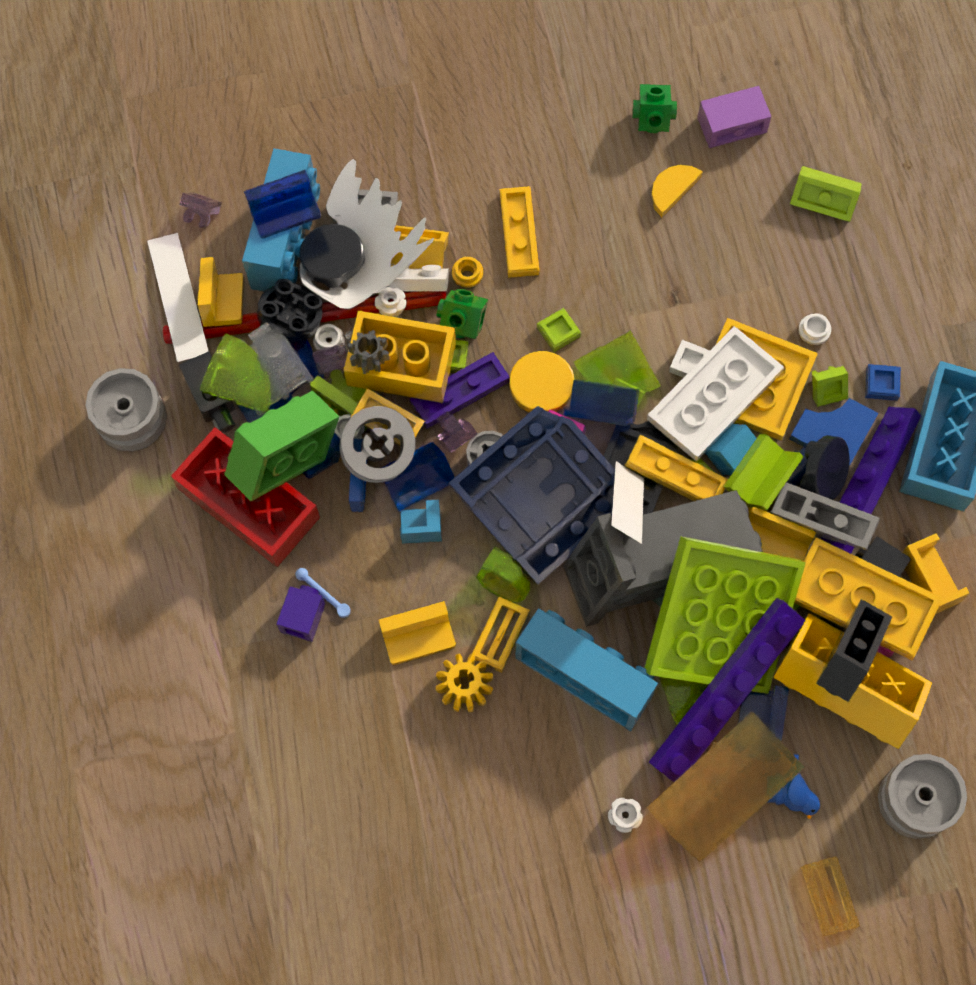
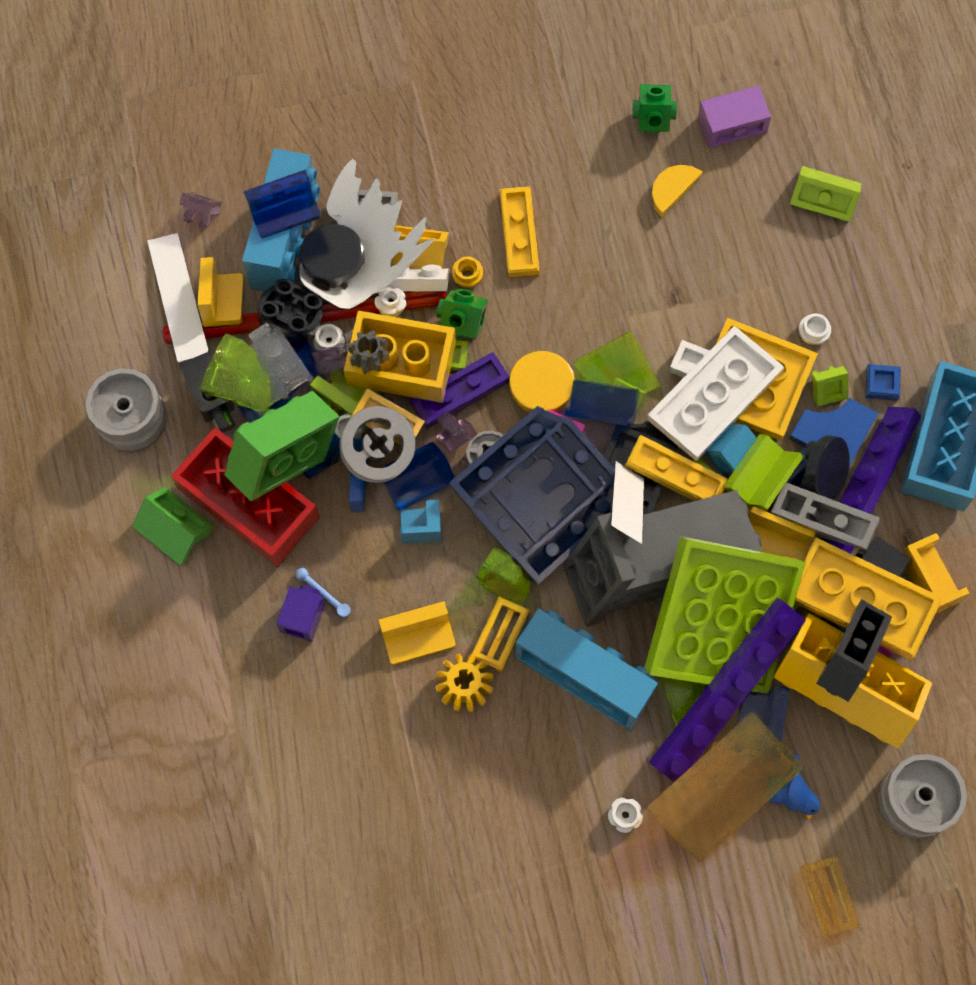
lime tile [537,308,581,352] -> none
none -> bright green panel [133,487,214,565]

